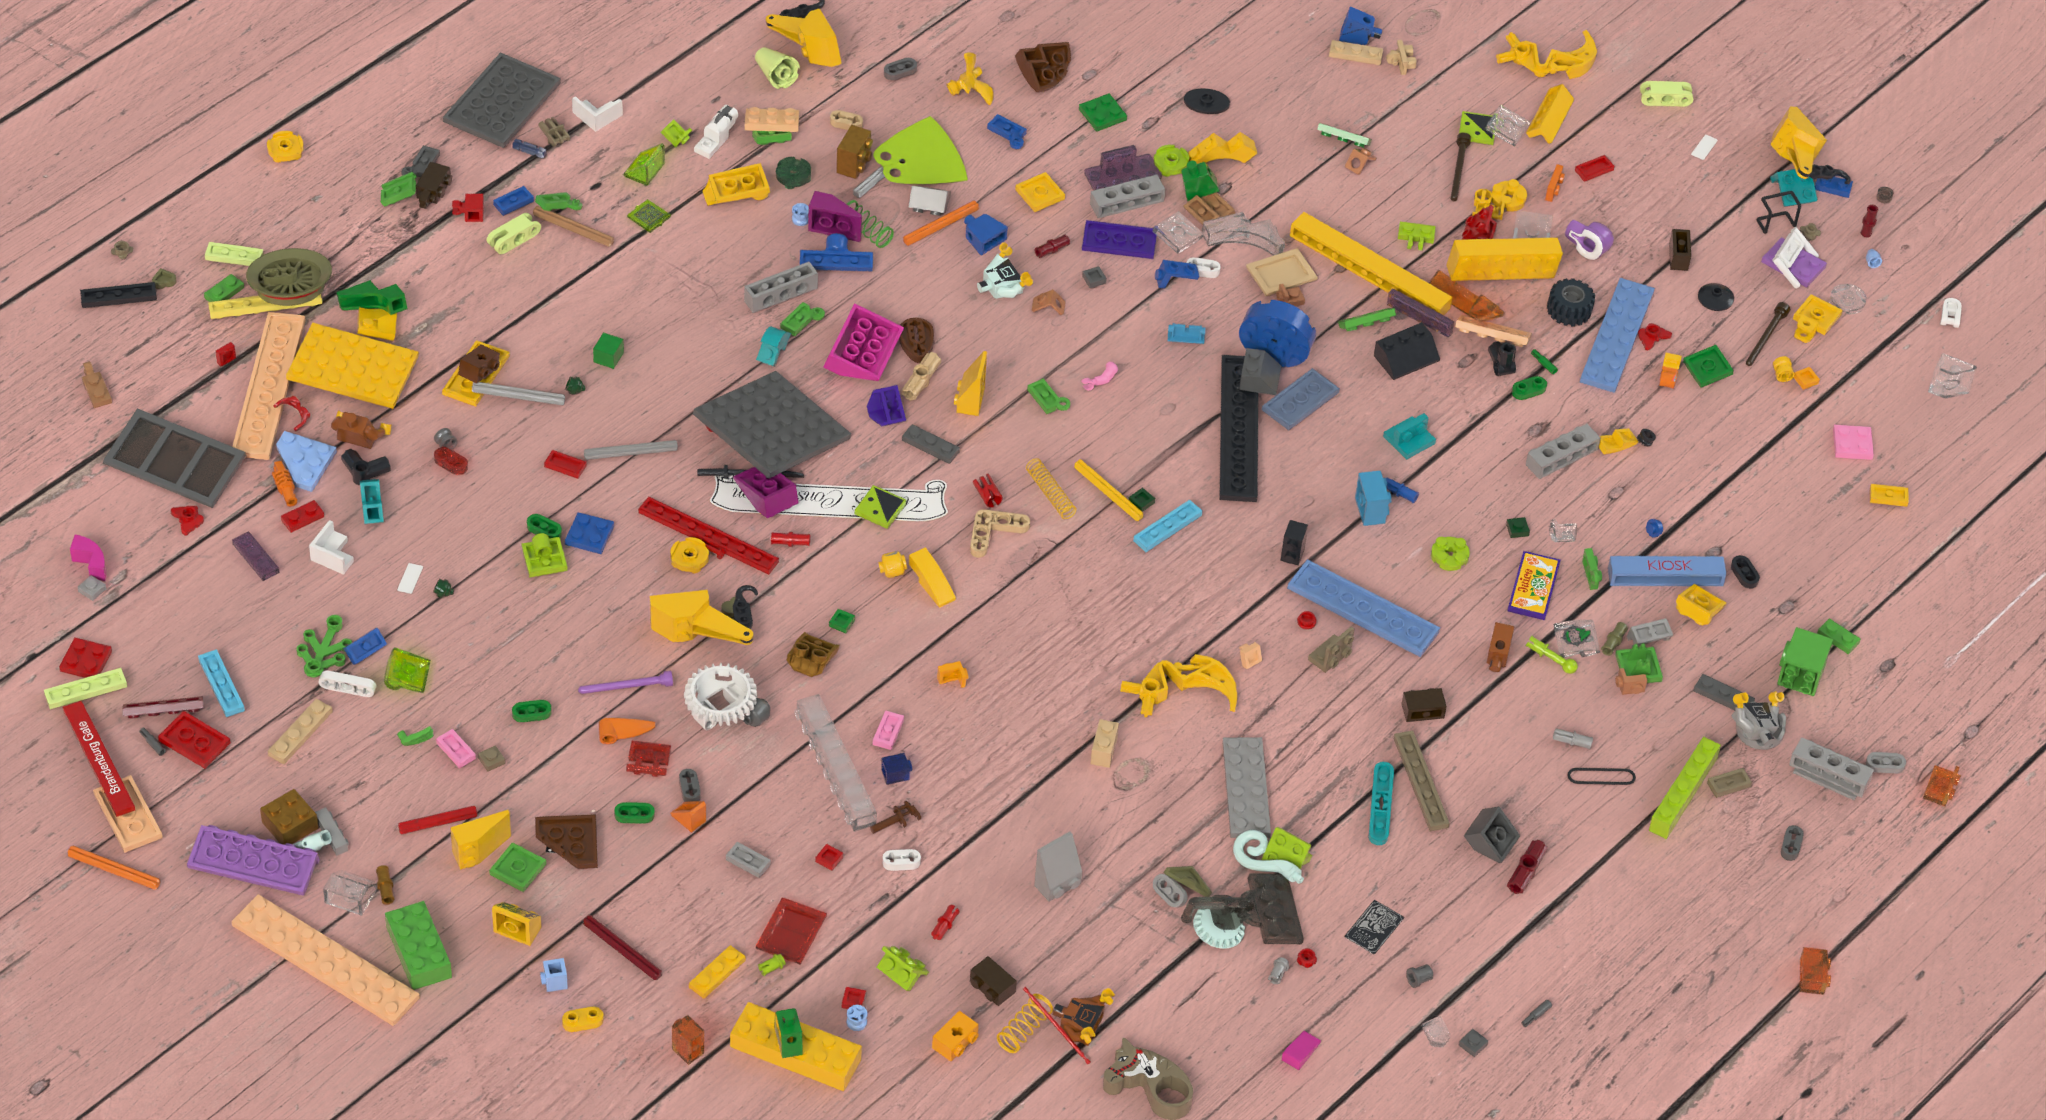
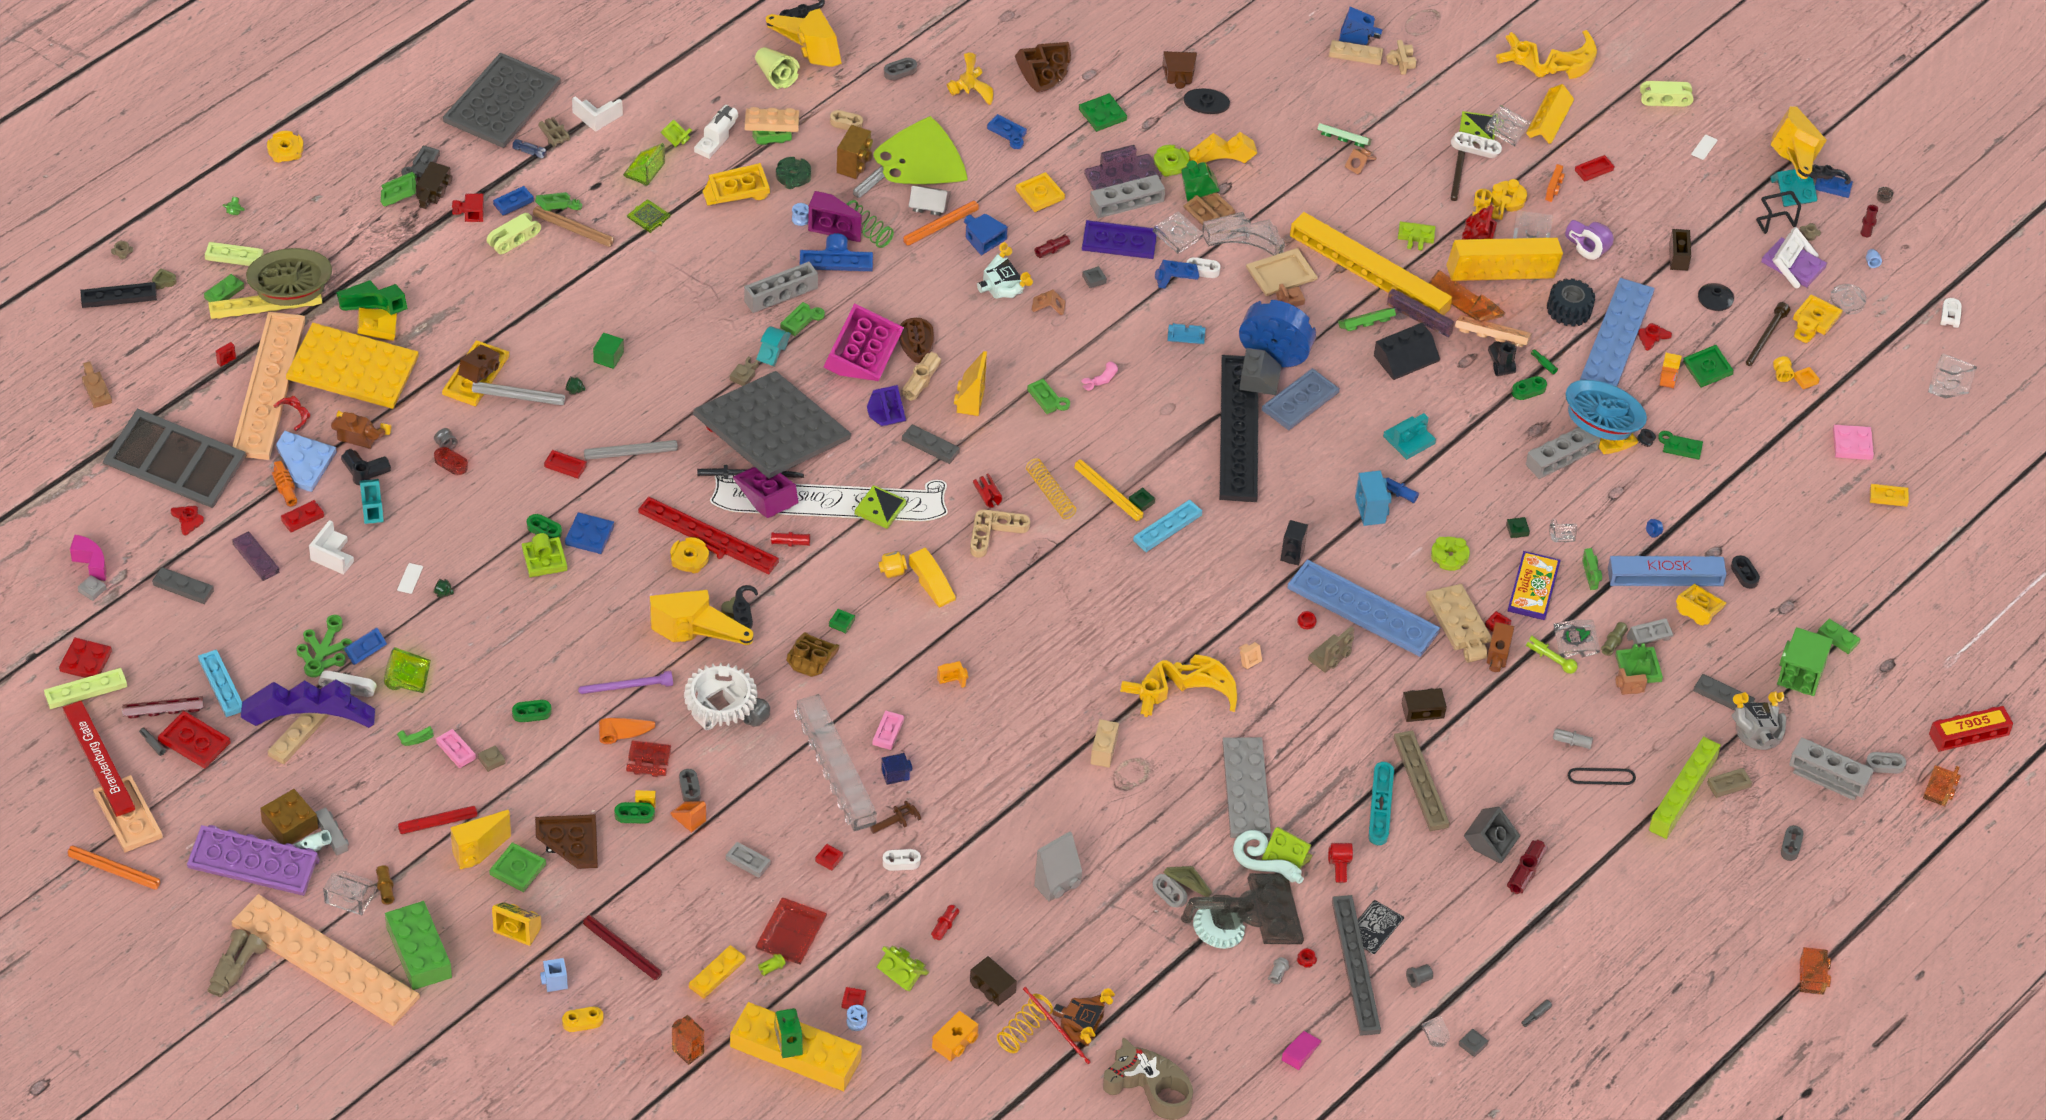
none -> dark grey plate [152,567,214,605]
none -> dark tan piece [207,929,267,997]
none -> bright green plant [223,196,245,215]
none -> dark purple arch [240,679,375,728]
none -> yellow tile [635,790,656,809]
none -> dark tan plate [730,356,759,386]
none -> reddish brown torso [1162,51,1197,89]
none -> red beam [1328,843,1353,883]
none -> dark grey plate [1332,895,1381,1036]
none -> tan hinge [1426,584,1492,663]
none -> white beam [1451,132,1502,158]
none -> red tile [1485,611,1512,631]
none -> dark azure piece [1565,380,1647,440]
none -> green hinge [1658,431,1703,460]
none -> red brick [1929,706,2013,752]

